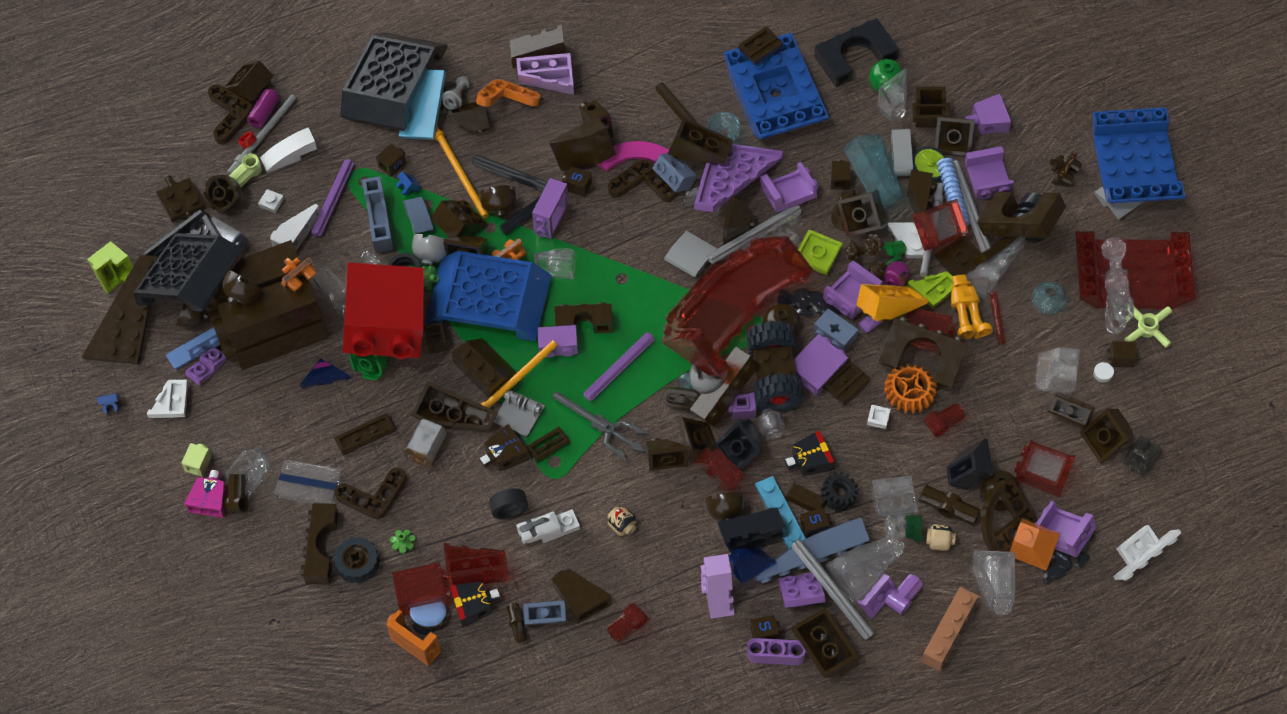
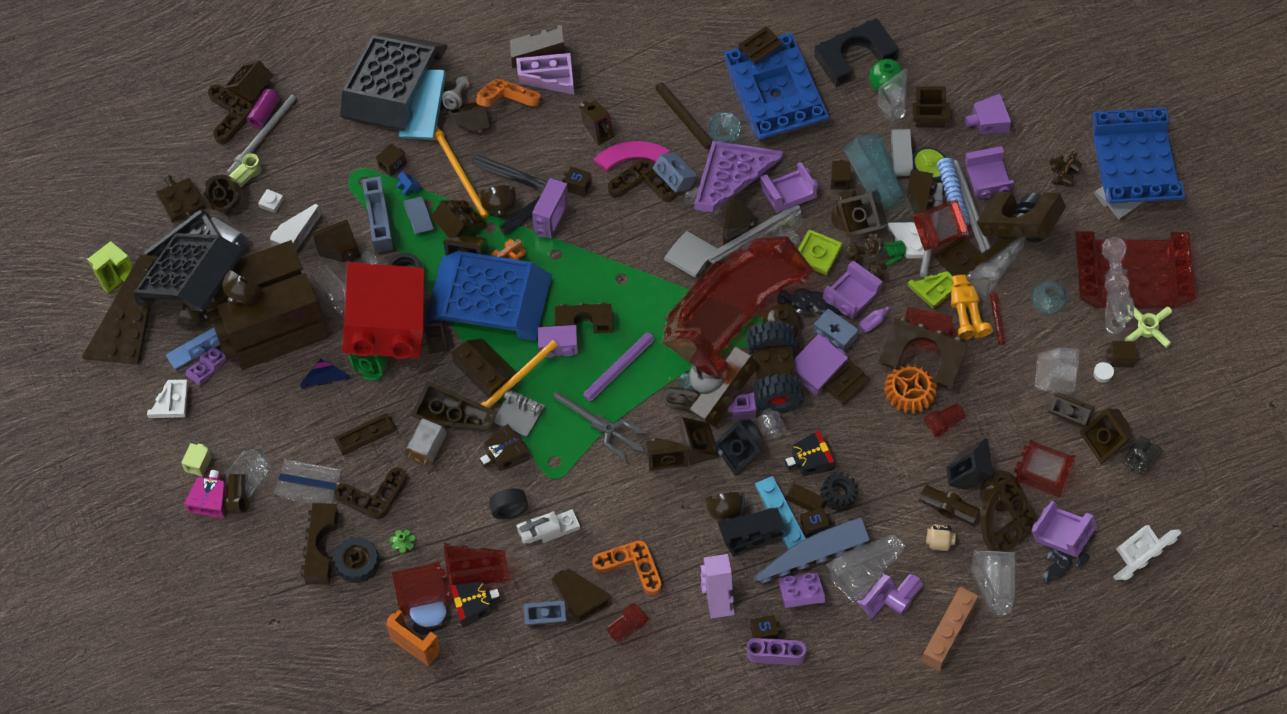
blue tile [97,393,120,413] -> none
red tile [238,132,257,149] -> none
white slope [260,128,317,173] -> none
orange hips [281,257,317,292] -> none
medium lavender axle [311,159,354,237] -> none
light grey cylinder [412,234,447,266] -> none
bright green plant [422,266,439,290] -> none
dark brown axle [506,603,527,643] -> none
dark brown tile [526,427,570,463] -> none
clear slope [534,248,577,279] -> none
dark brown slope [549,117,616,171] -> none
head [608,507,637,536] -> none
dark brown slope [668,117,733,163] -> none
clear red window [692,447,746,490] -> none
clear blue slope [728,547,777,583] -> none
dark brown slope [791,607,859,678] -> none
light grey axle [792,539,874,640] -> none
light orange slope [856,284,928,321] -> none
white plate [867,405,891,429] -> none
clear slope [871,476,918,518] -> none
magenta head [884,261,910,286] -> none
leg [885,515,922,542] -> none
dark brown slope [934,116,974,156] -> none
orange slope [1008,519,1060,571] -> none
none -> dark brown slope [312,219,360,263]
none -> orange beam [592,541,661,596]

